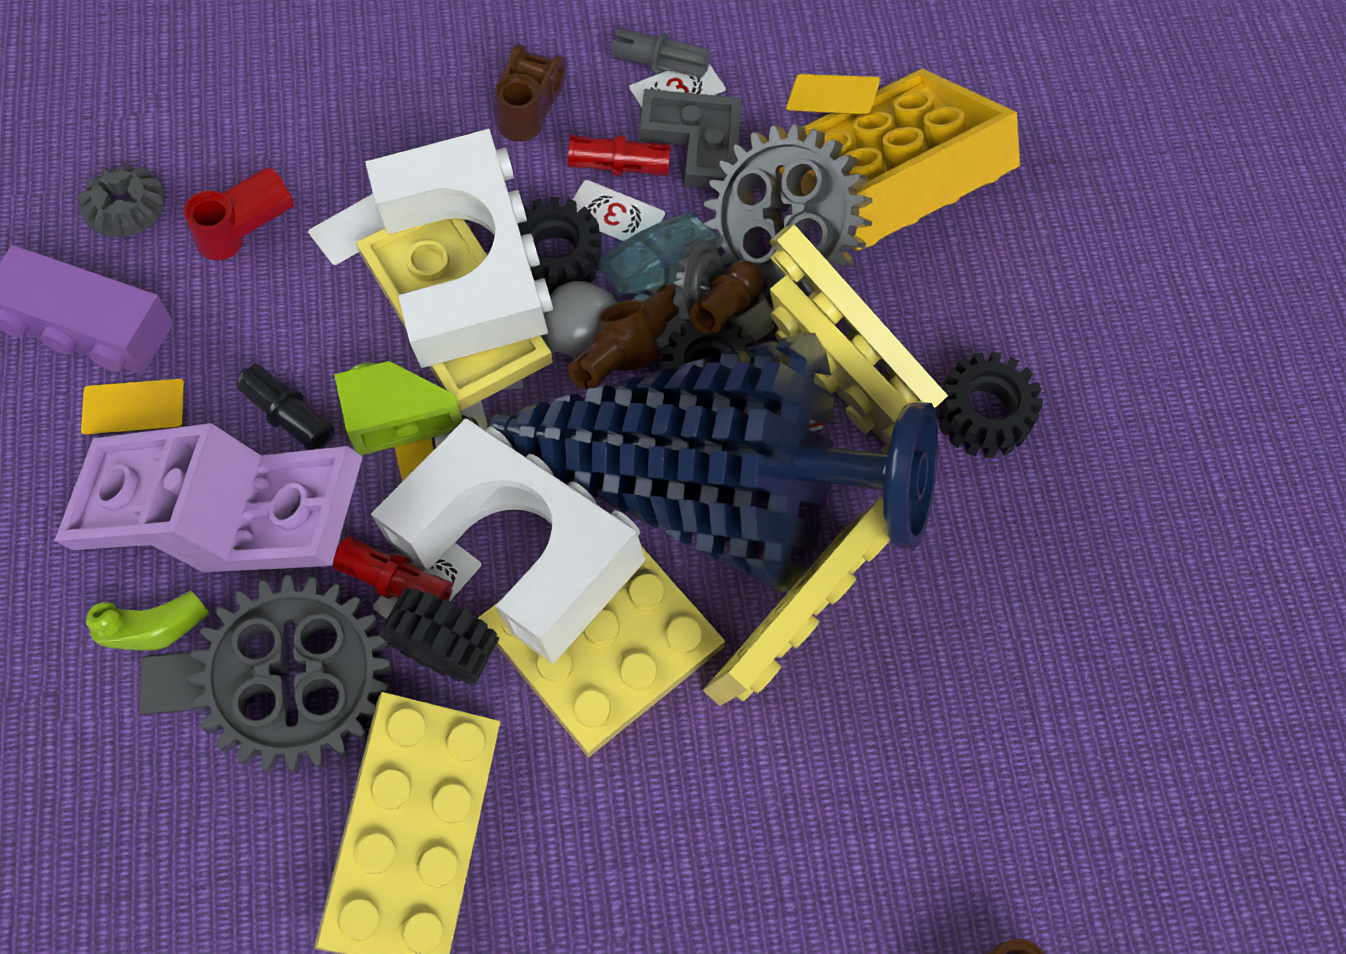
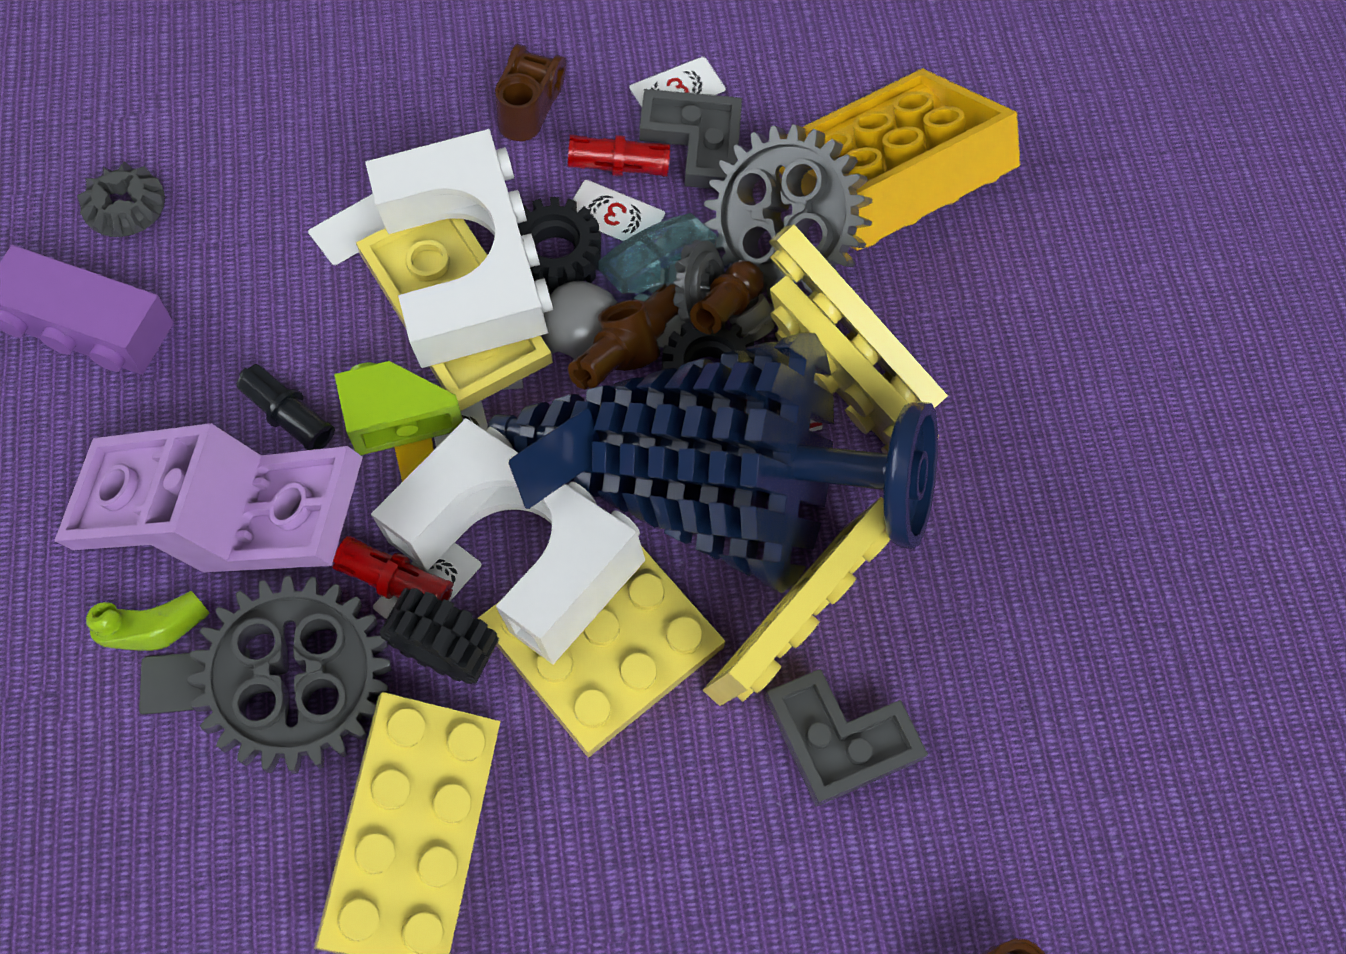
yellow sticker [81,379,184,435] -> none
red piece [184,168,294,260] -> none
dark grey axle [612,27,710,78] -> none
yellow sticker [786,74,881,114] -> none
black tyre [936,352,1043,458] -> none
none -> dark blue sticker [508,408,600,509]
none -> dark grey plate [765,669,928,807]

